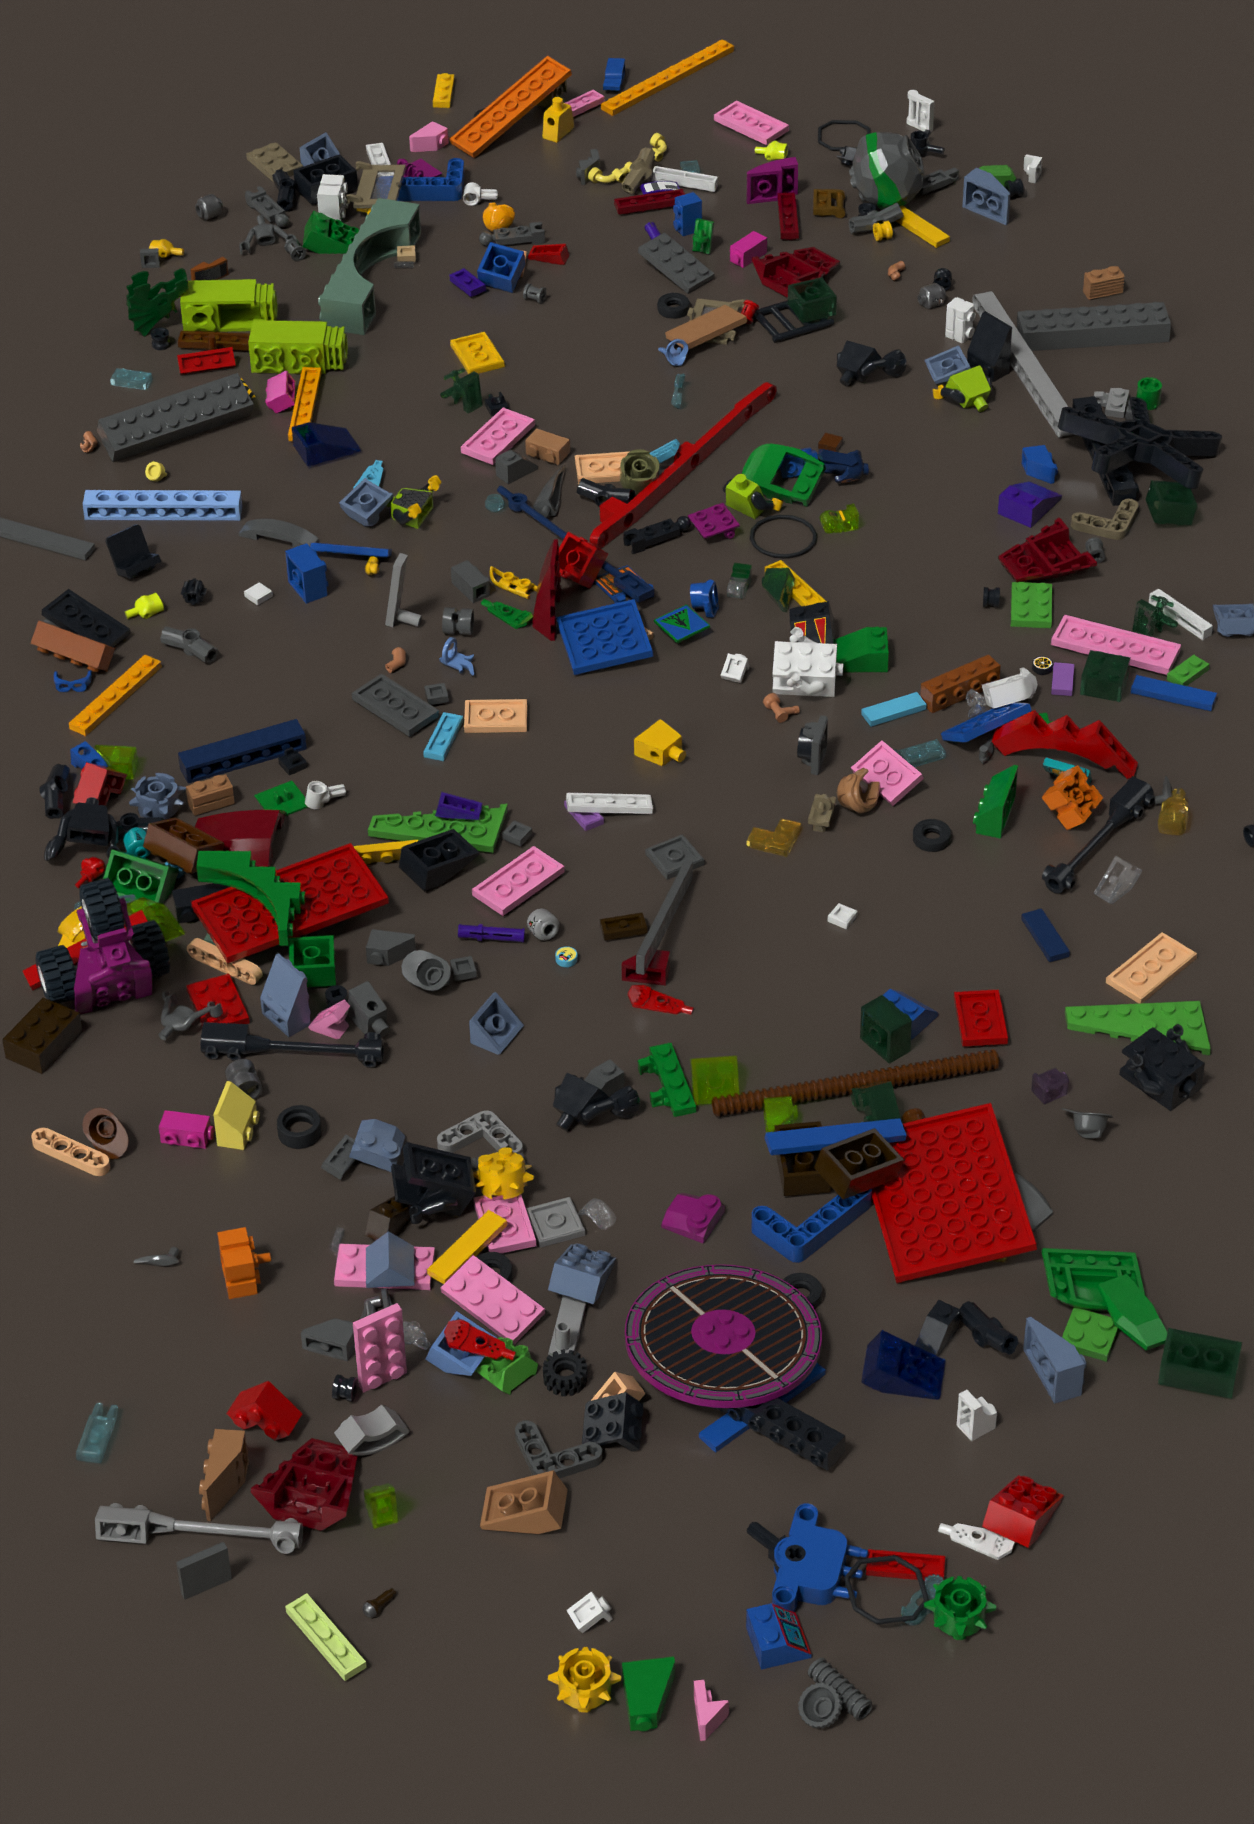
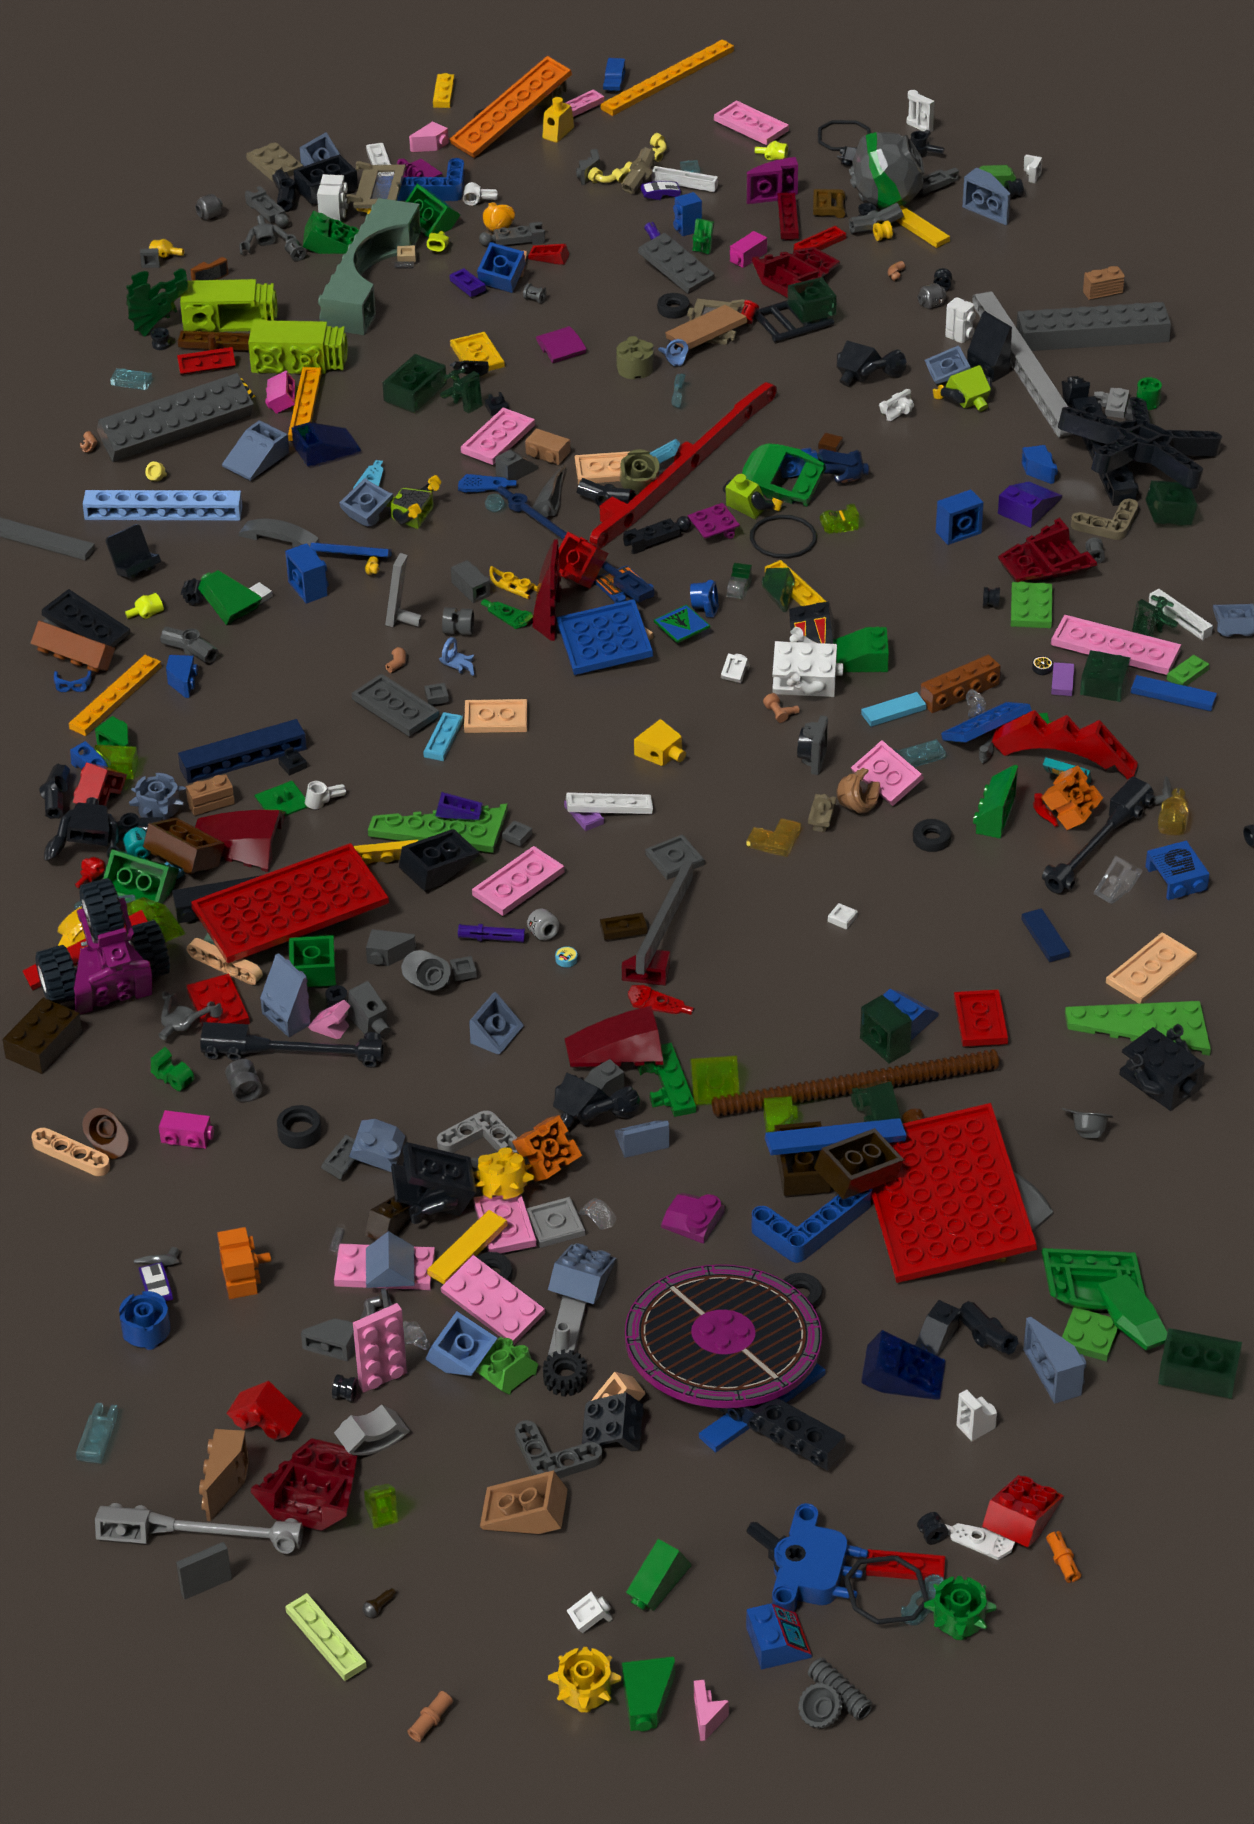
green arch [197,851,306,946] -> none
light yellow slope [213,1081,260,1150] -> none
red piece [444,1319,516,1361] -> none
dark red plate [614,189,685,214] -> none
white piece [982,667,1037,708] -> none
clear purple brick [1031,1068,1069,1105] -> none
none -> green slope [95,716,130,761]
none -> blue brick [119,1291,171,1350]
none -> slope [138,1262,173,1301]
none -> green leg [151,1047,195,1091]
none -> blue slope [166,655,198,698]
none -> green slope [198,570,262,625]
none -> sand blue slope [222,420,289,481]
none -> clear green brick [382,354,447,413]
none -> green slope [405,183,461,237]
none -> nougat pin [407,1691,453,1742]
none -> neon yellow piece [427,231,449,252]
none -> black piece [450,360,489,376]
none -> blue piece [458,474,516,492]
none -> orange brick [512,1115,582,1182]
none -> magenta slope [536,326,587,363]
none -> dark red wedge [564,1006,664,1067]
none -> sand blue slope [614,1120,669,1158]
none -> olive brick [616,336,654,379]
none -> green slope [626,1539,692,1611]
none -> red tile [793,226,847,251]
none -> white hips [879,389,914,421]
none -> black wheel [917,1512,949,1545]
none -> blue brick [936,490,984,545]
none -> red bar [1033,793,1058,827]
none -> orange pin [1046,1531,1081,1583]
none -> black slope [1062,376,1090,405]
none -> blue panel [1145,840,1210,900]

